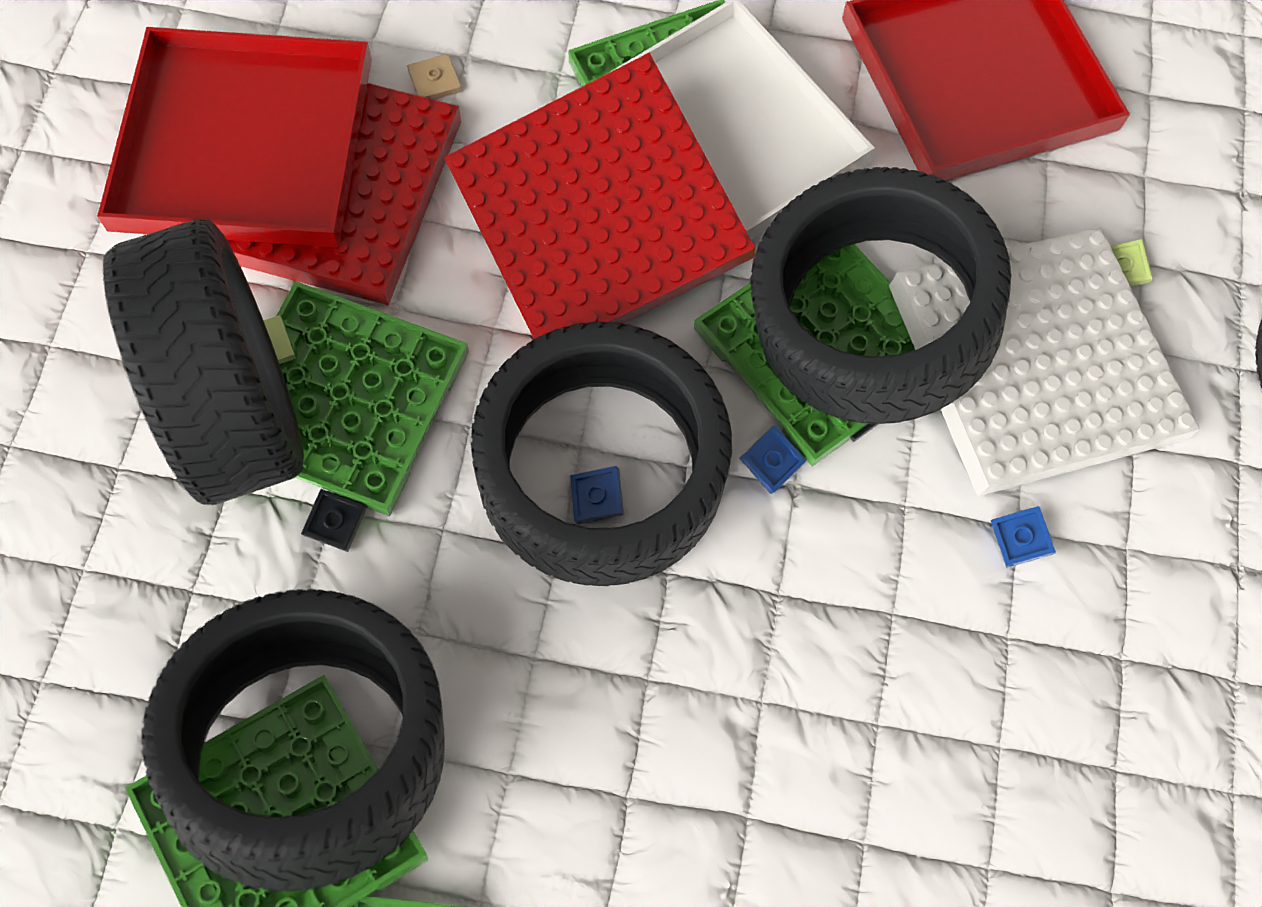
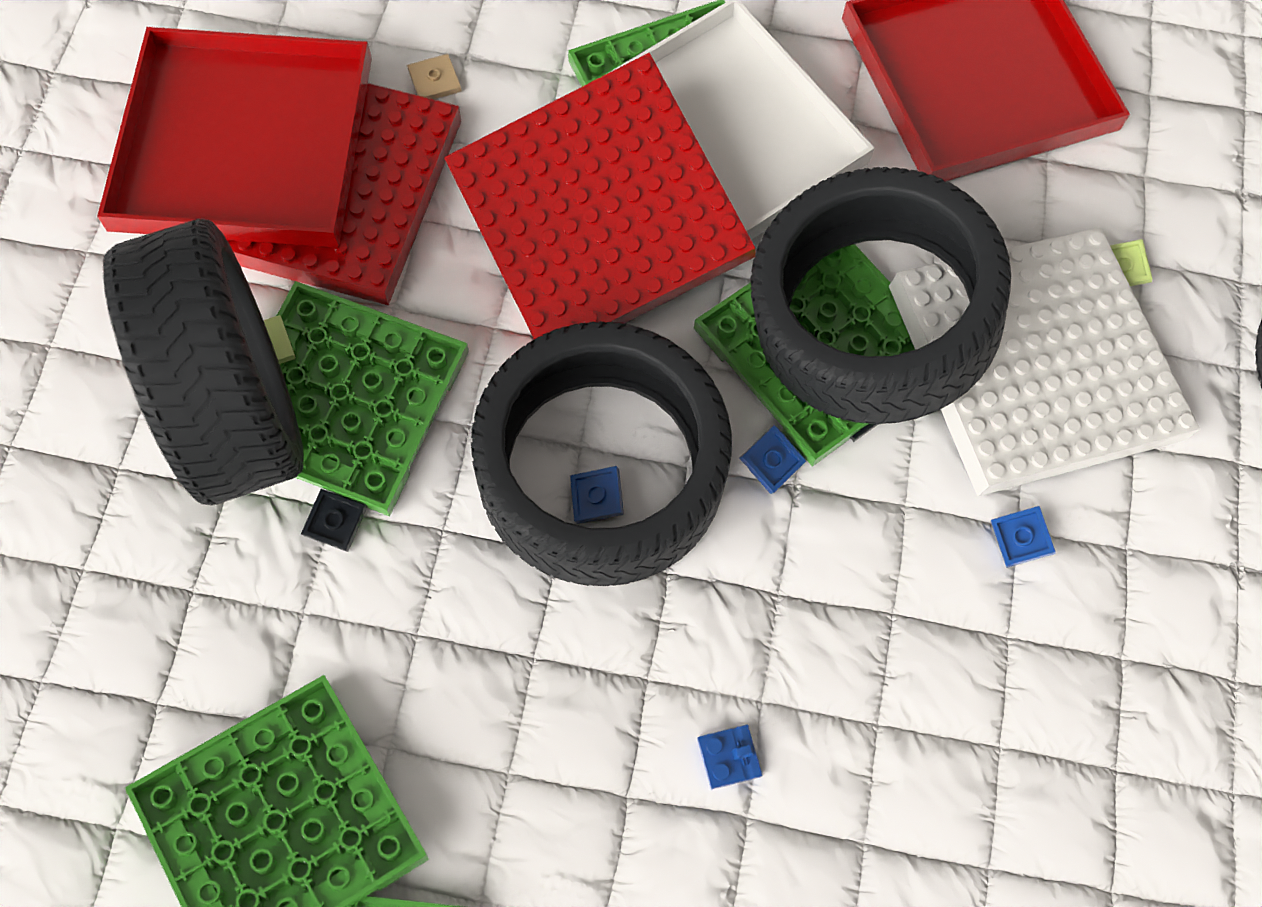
black tyre [141,589,445,892] -> none
none -> blue hinge [697,724,762,790]

